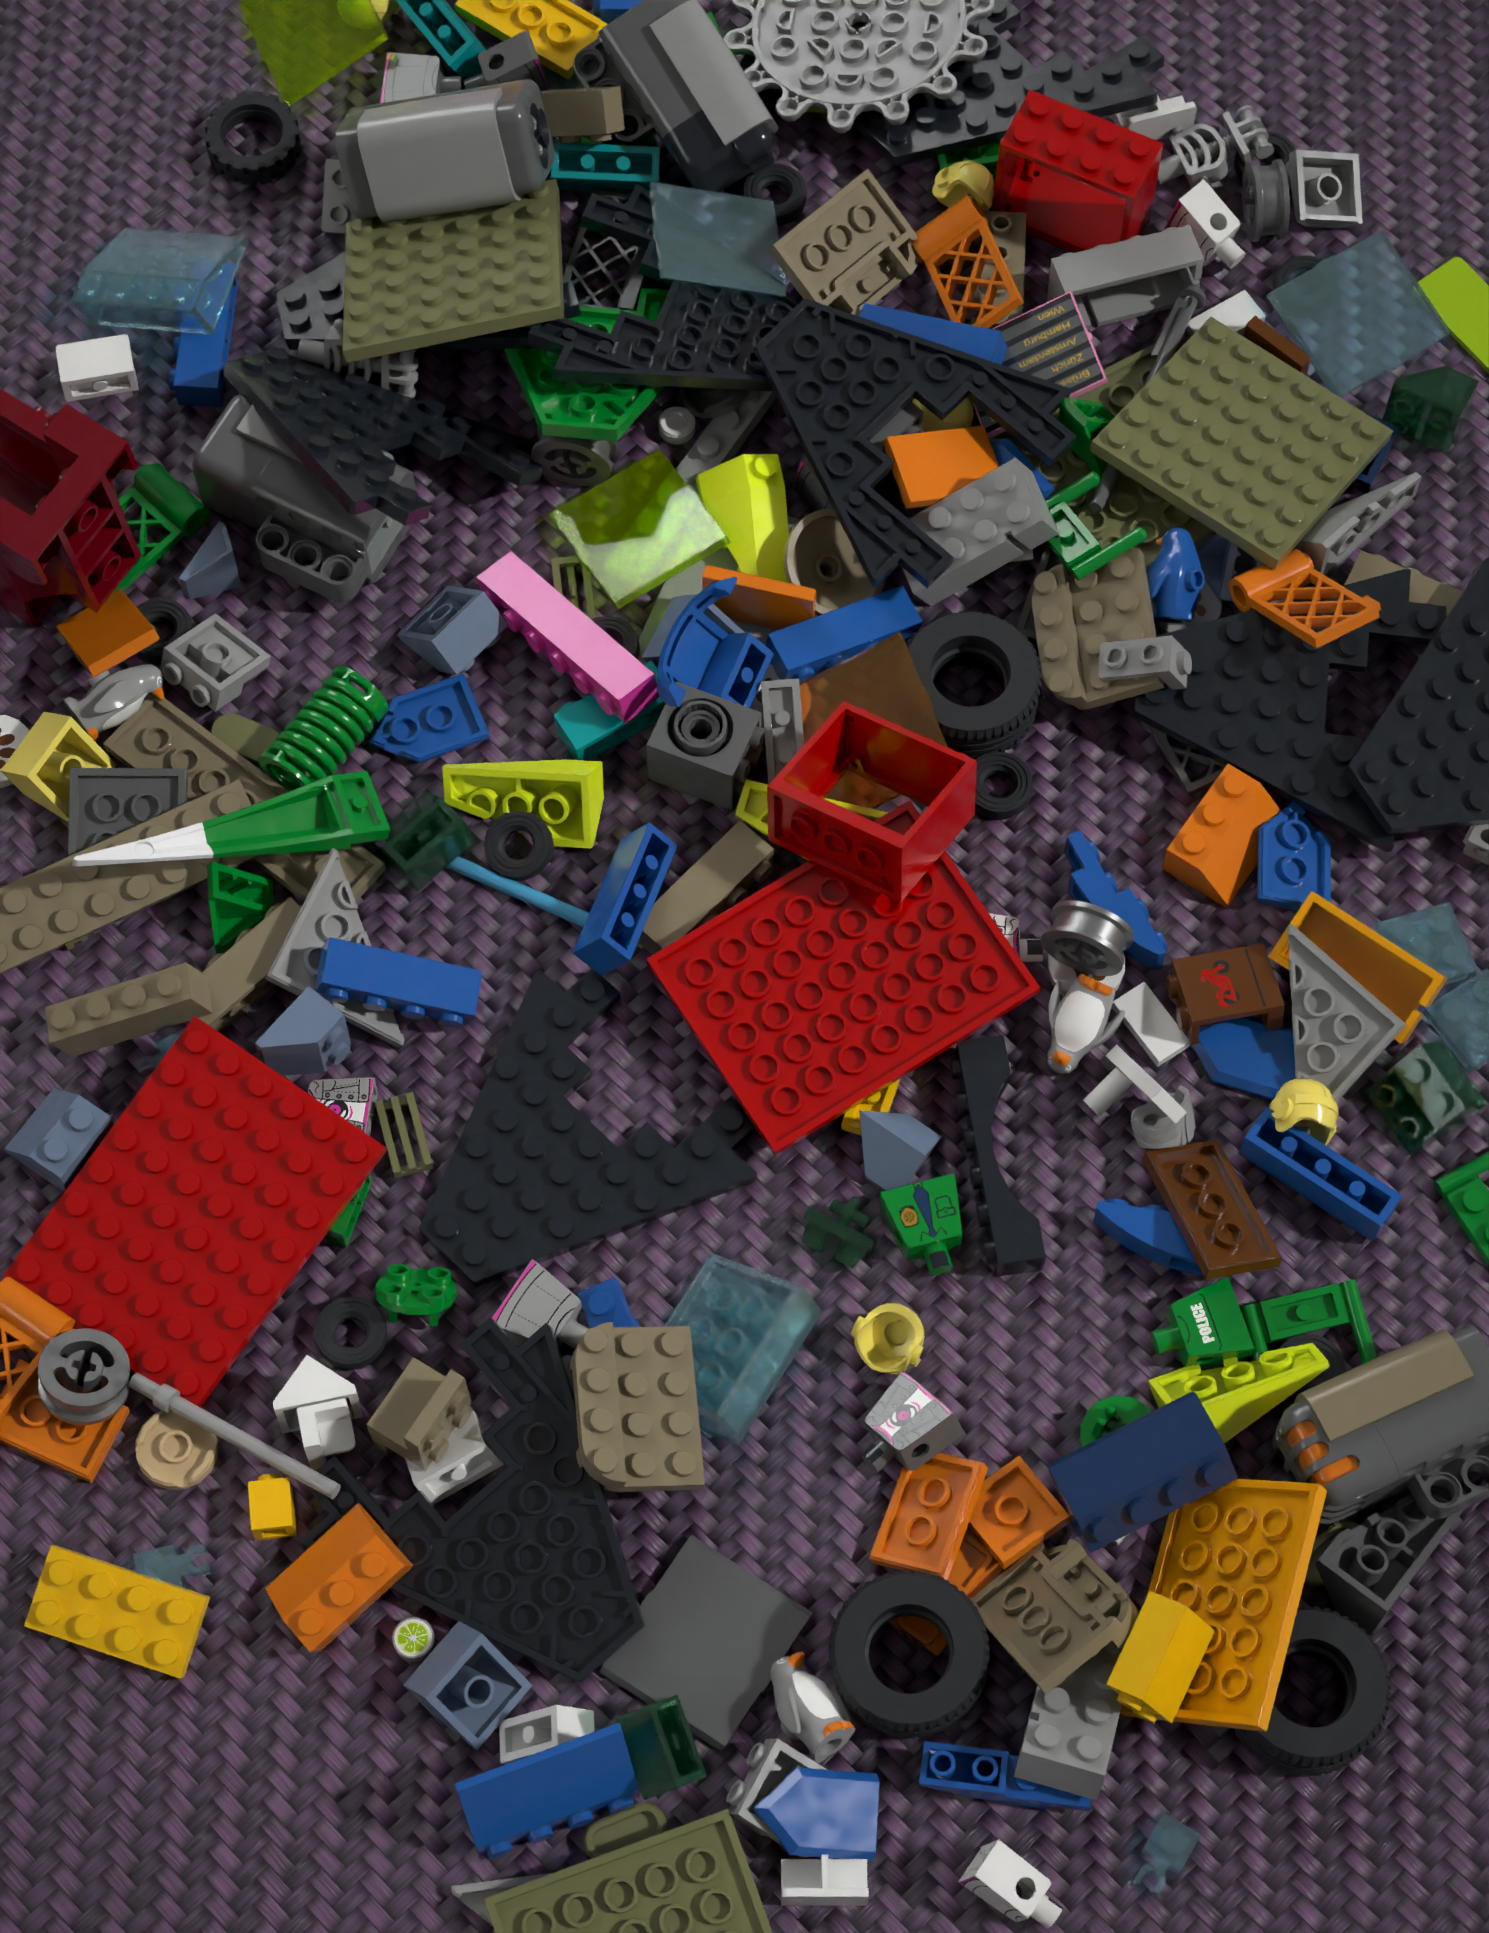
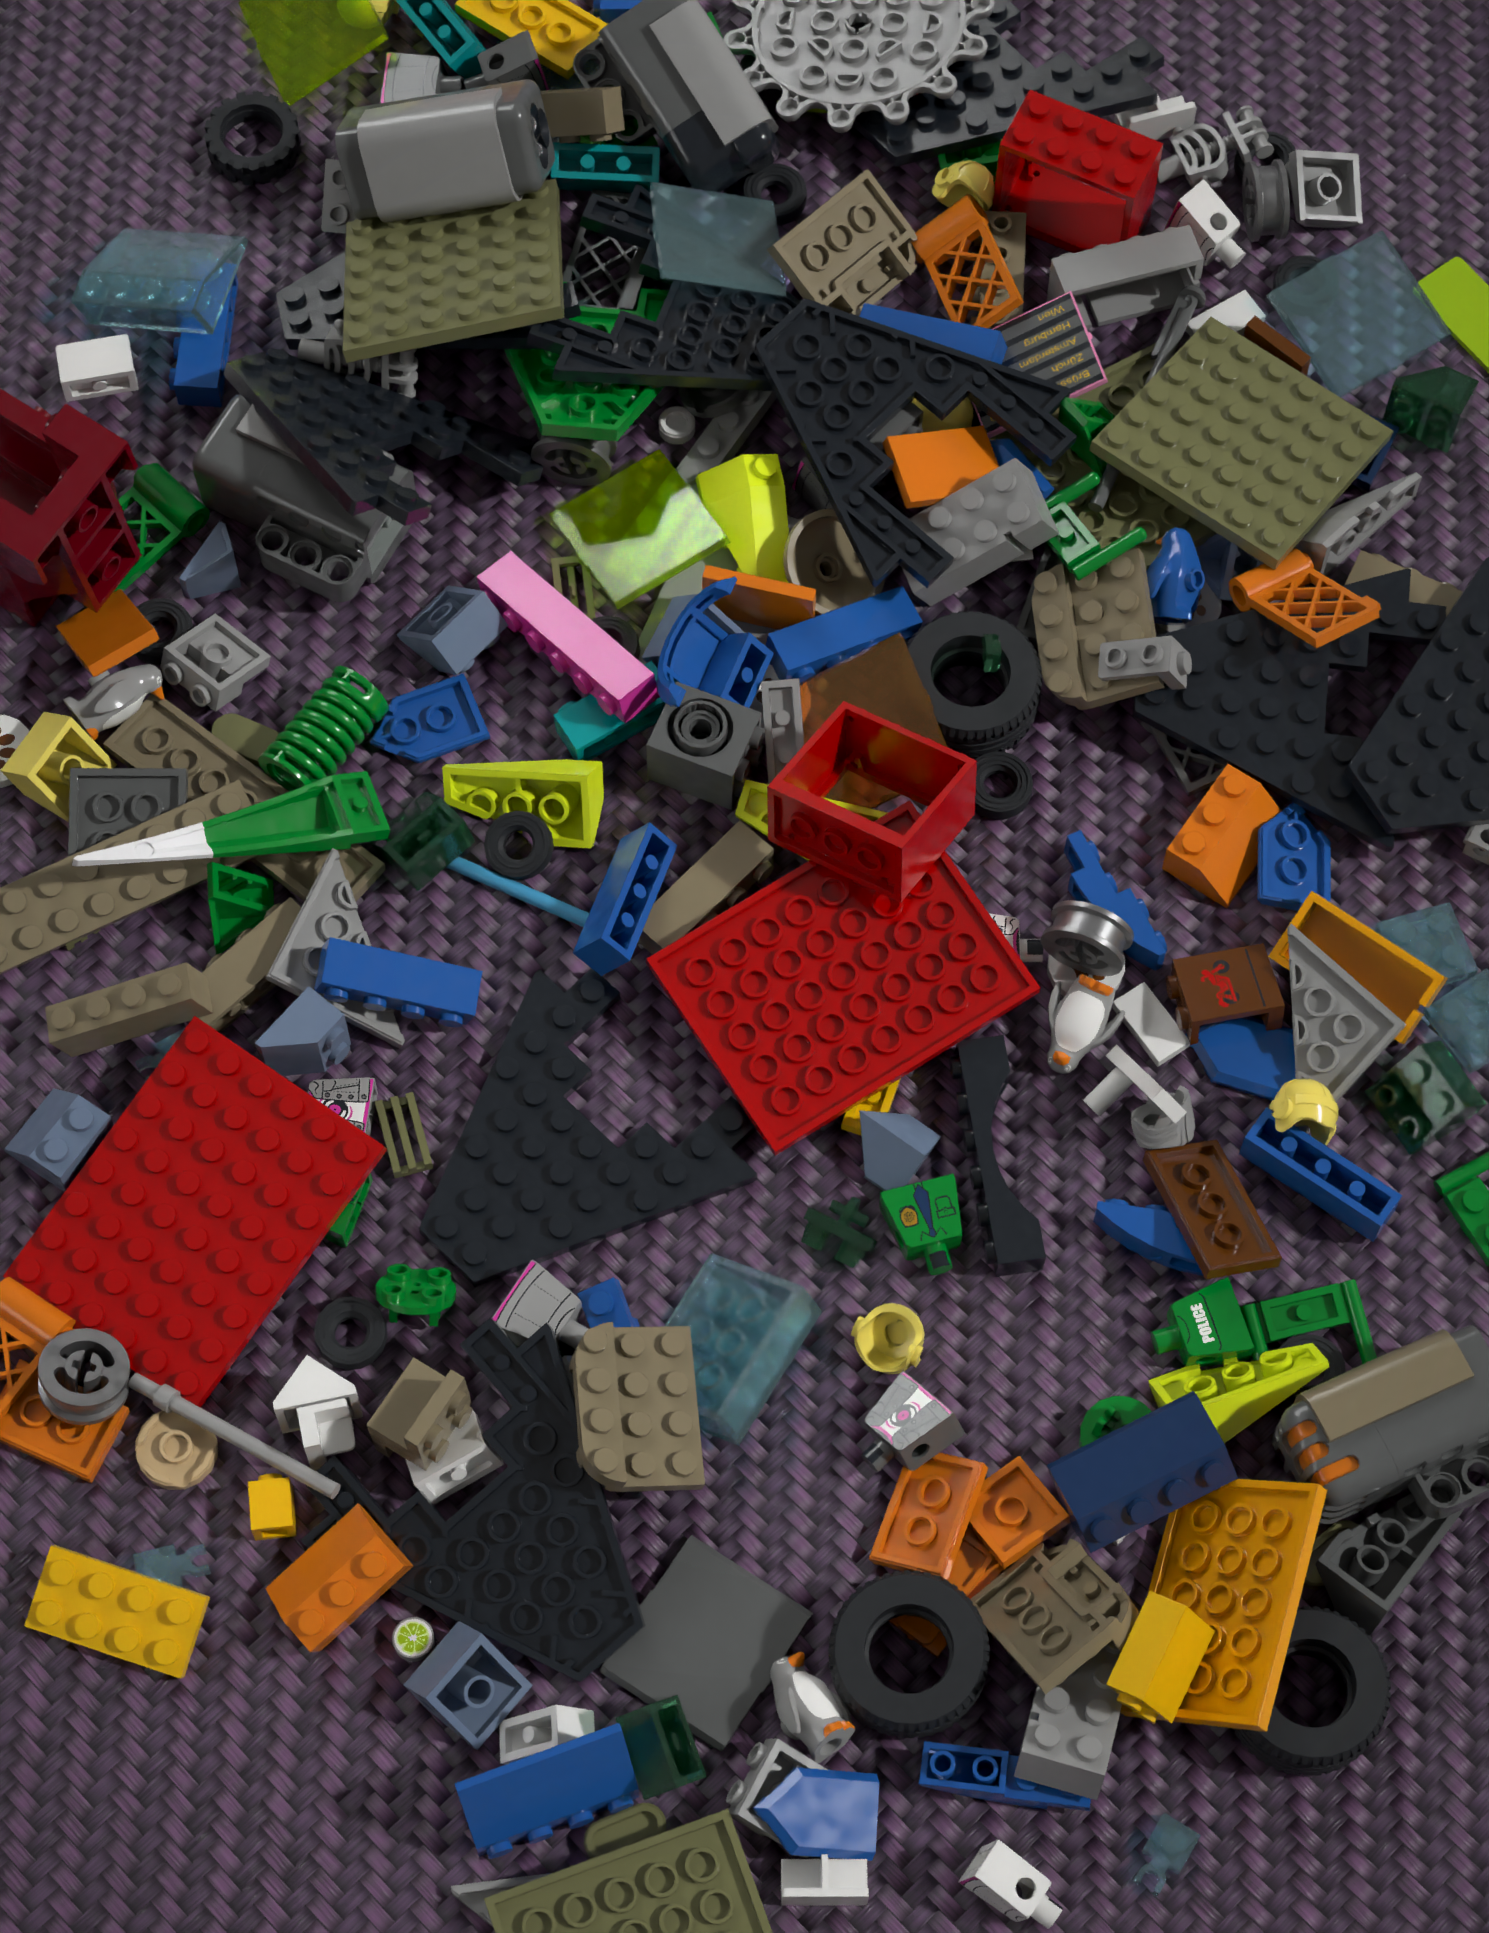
none -> clear green tile [982,633,1002,672]

